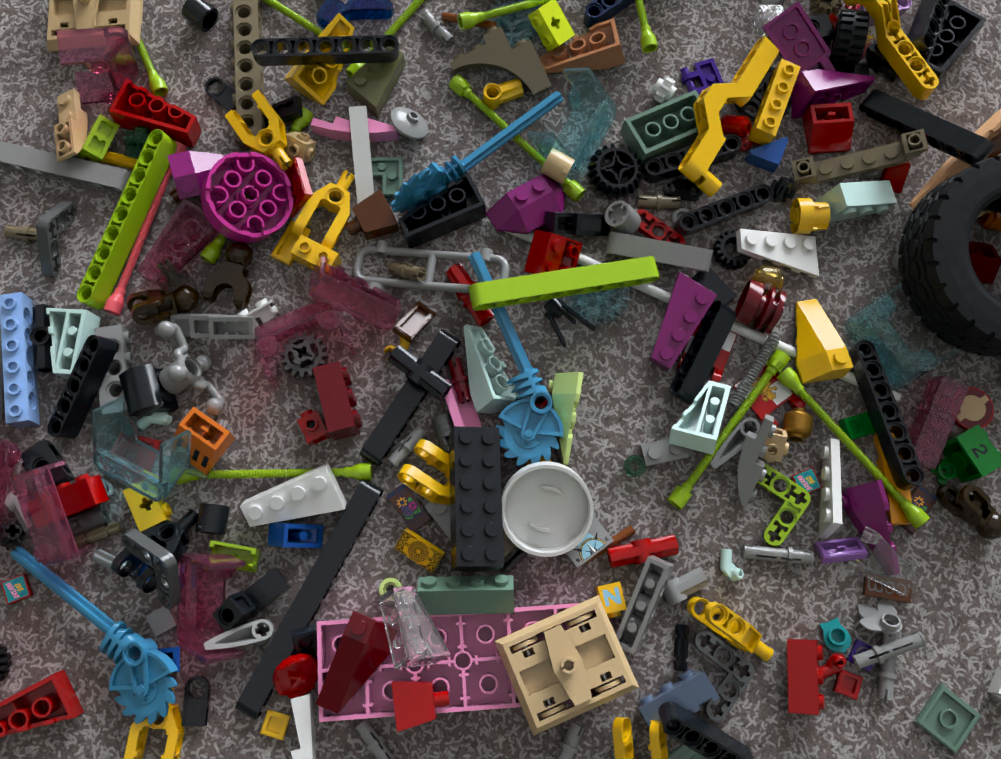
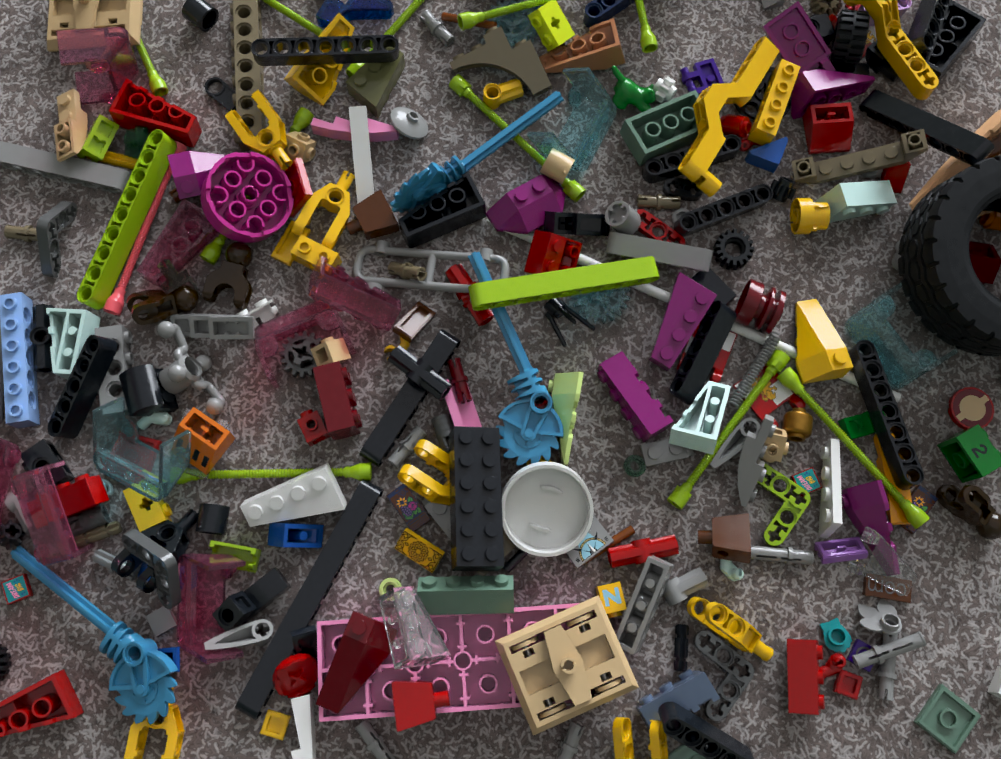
black piece [181,676,211,727] -> none
black plate [265,95,303,127] -> none
sand green tile [371,157,403,198] -> none
light aqua wedge [464,324,519,414] -> none
black gear [587,143,643,200] -> none
white wing [736,229,819,278] -> none
clear brick [752,4,784,35] -> none
clear yellow head [752,264,785,293] -> none
clear pink wedge [910,376,969,470] -> none
green plate [930,458,958,485] -> none
none -> tan brick [310,336,351,366]
none -> magenta wedge [597,351,674,442]
none -> green animal [611,65,656,112]
none -> reddish brown torso [698,513,751,563]

